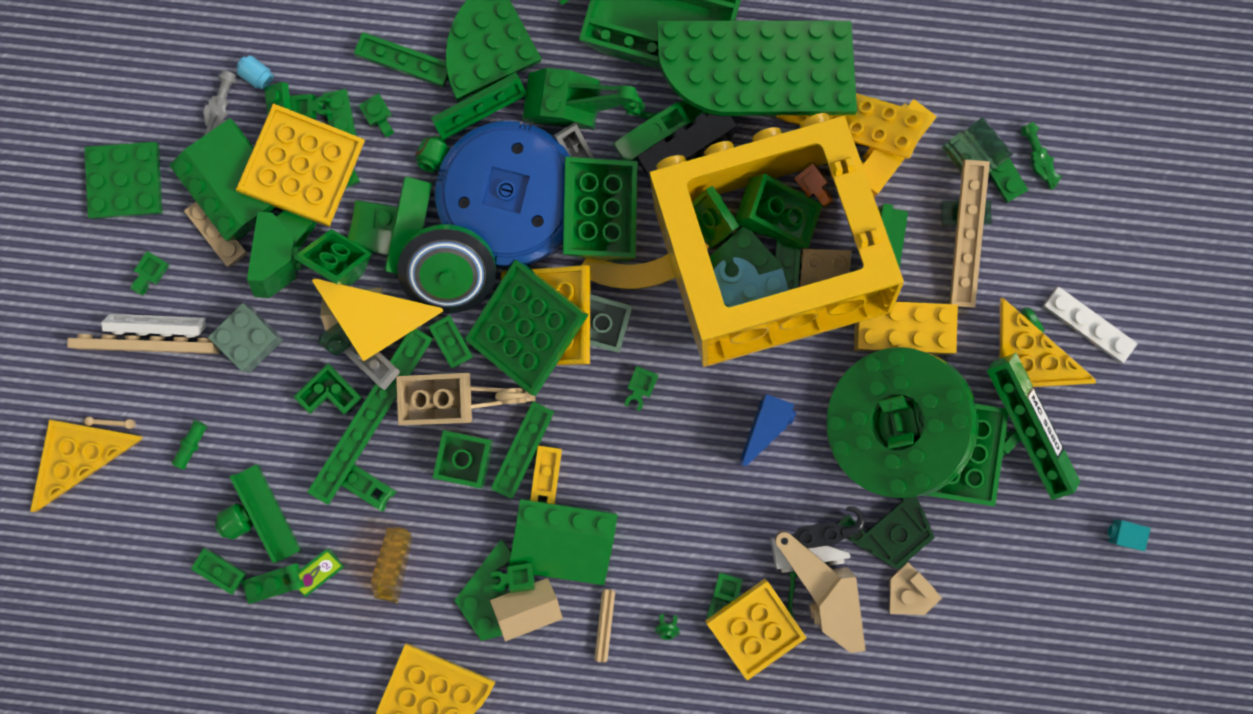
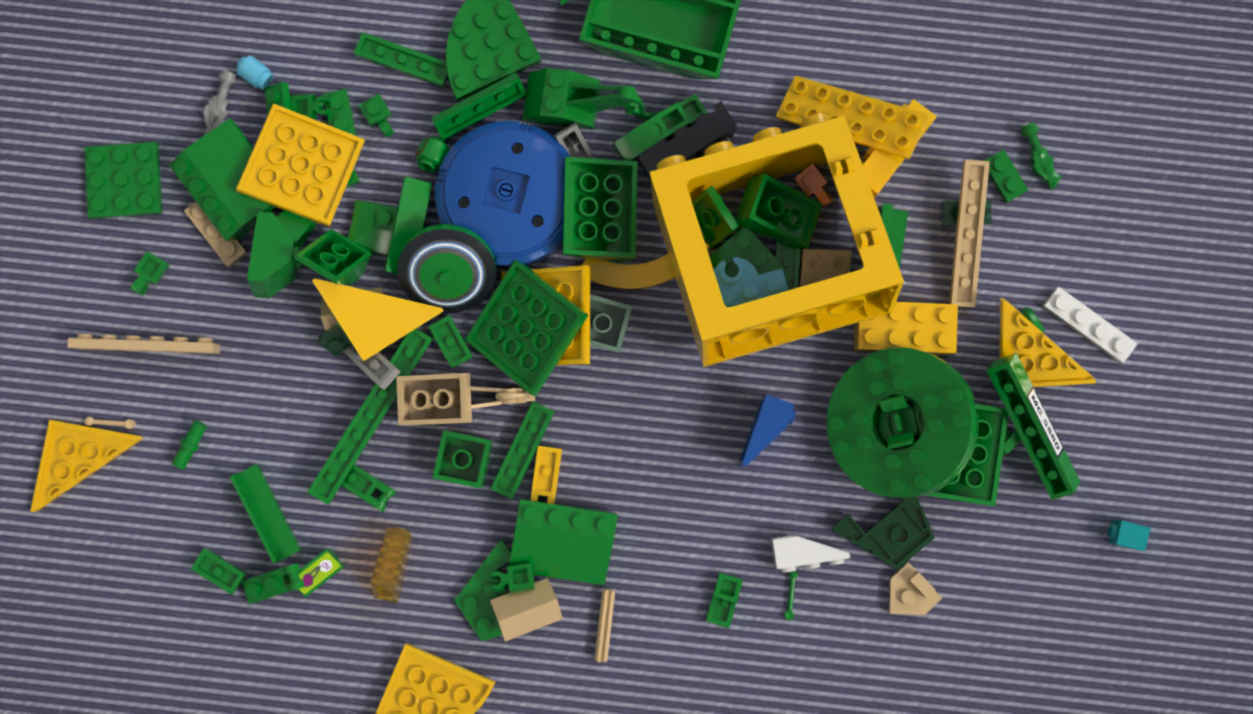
white plate [101,314,206,338] -> none
sand green brick [208,303,284,373] -> none
green head [215,503,253,540] -> none
green brick [293,363,363,415] -> none
green plate [625,366,659,412] -> none
green plate [655,614,680,640] -> none
green plate [657,21,857,116] -> none
yellow plate [705,578,807,681] -> none
tan slope [774,506,866,653] -> none
clear green slope [942,117,1013,173] -> none

